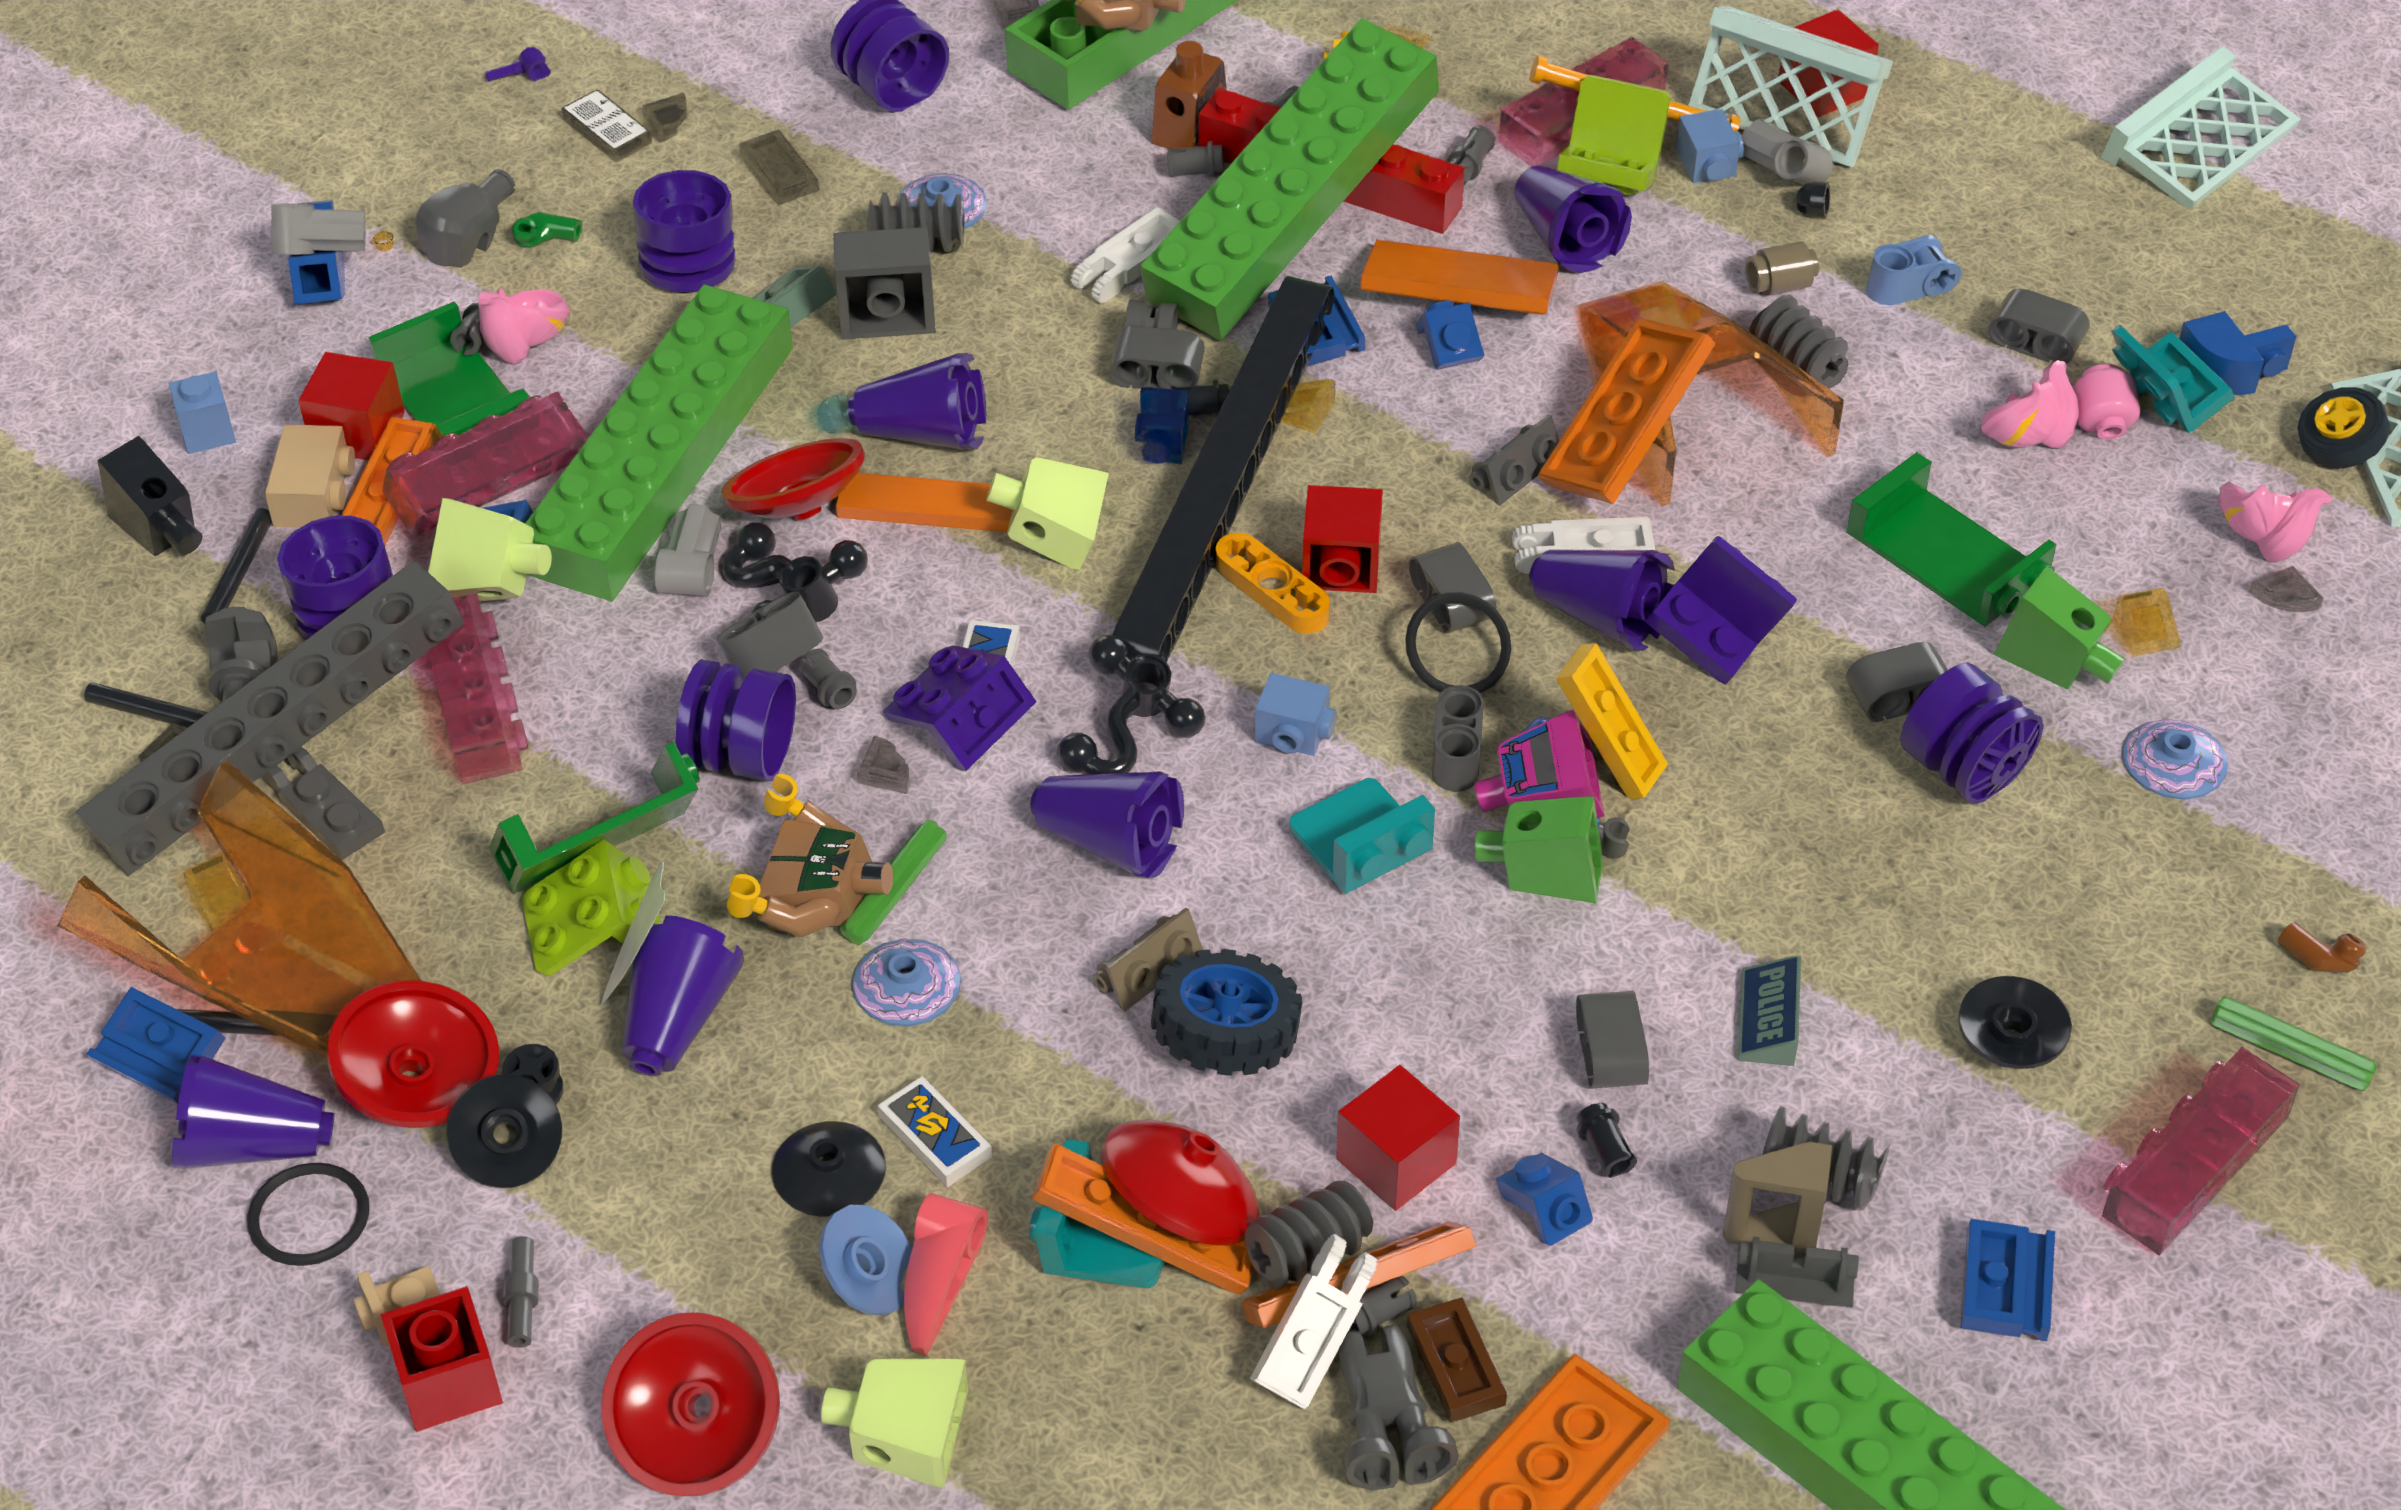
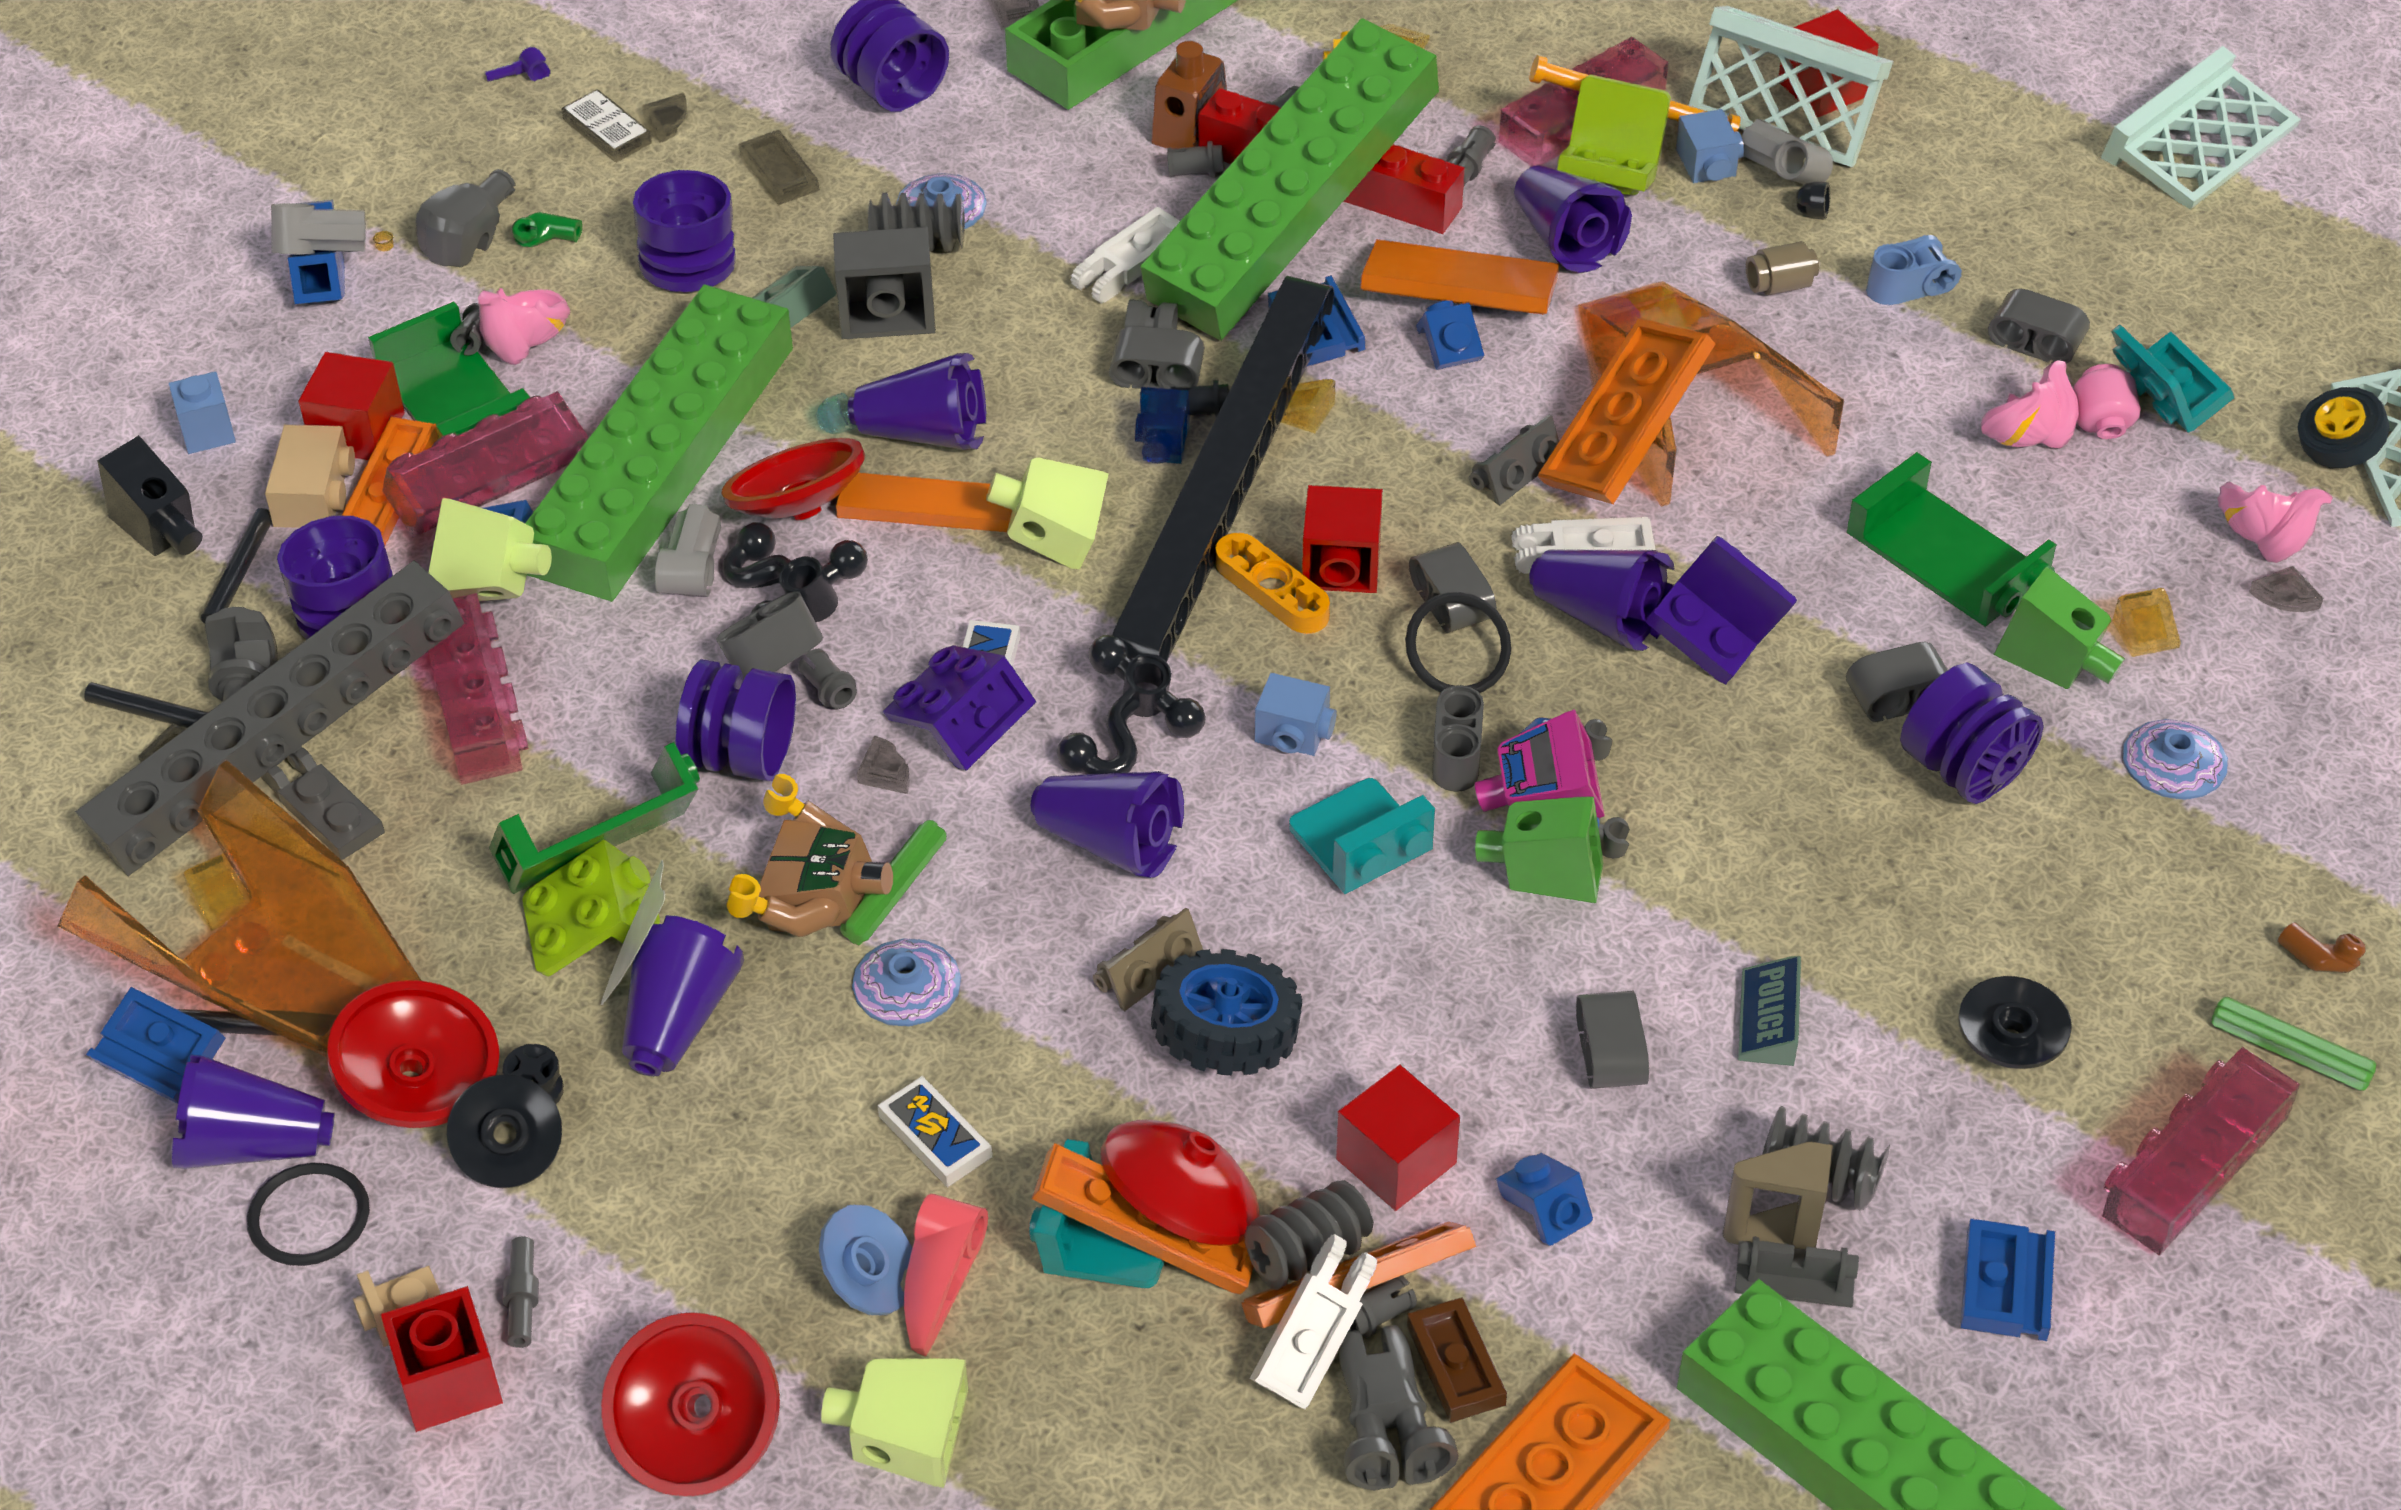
black dish [772,1121,886,1217] -> none
yellow plate [1555,643,1668,799] -> none
black pin [1576,1103,1637,1178] -> none
dark grey piece [1748,294,1849,394] -> none
blue brick [2179,311,2297,395] -> none

